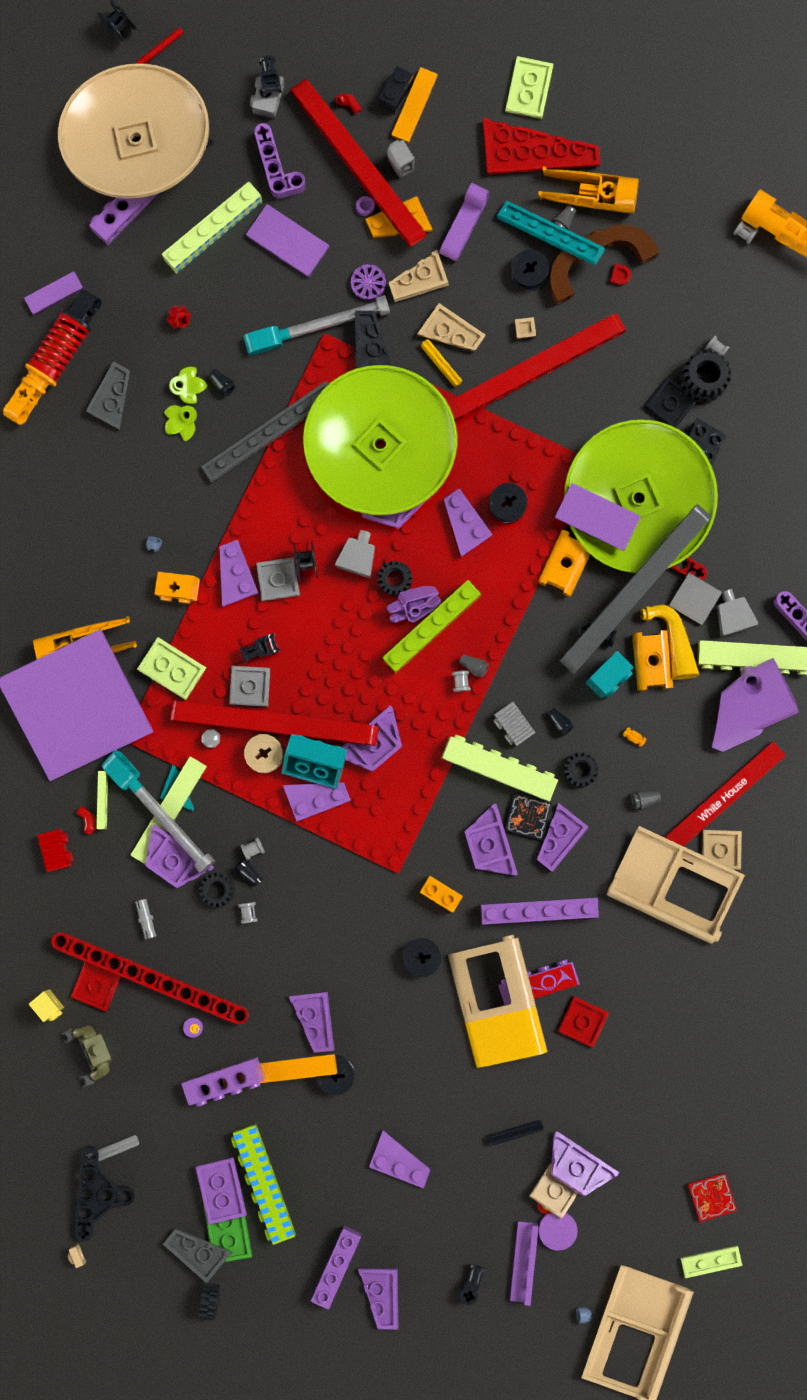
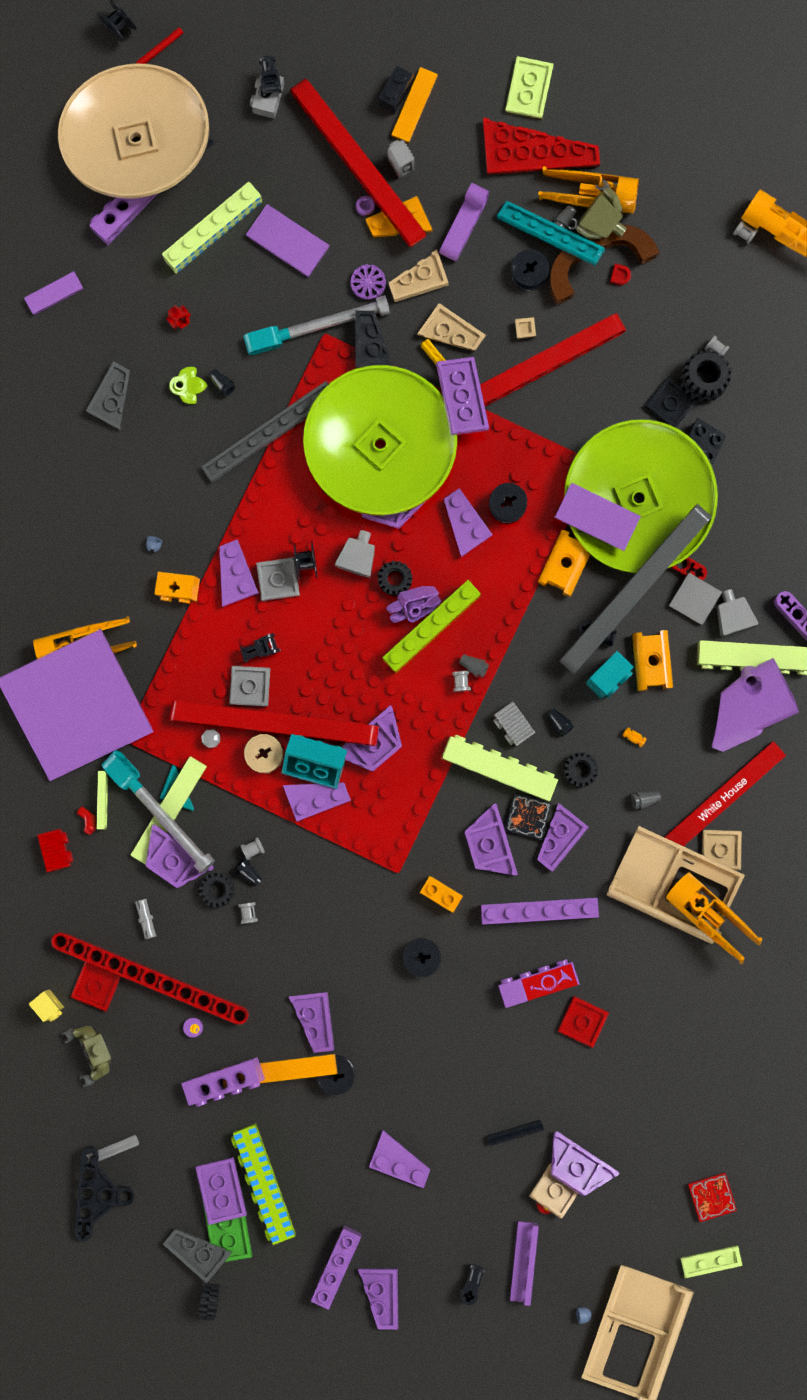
piece [3,290,102,425] -> none
tan plate [68,1244,86,1268] -> none
yellowish green tile [137,637,206,700] -> none
lime plate [164,405,197,441] -> none
medium lavender beam [255,123,306,199] -> none
red arm [335,93,362,114] -> none
piece [448,935,548,1068] -> none
medium lavender tile [539,1212,578,1251] -> none
yellow animal [641,605,700,680] -> none
none -> medium lavender tile [436,357,489,436]
none -> olive torso [568,179,627,239]
none -> light orange piece [666,872,762,964]

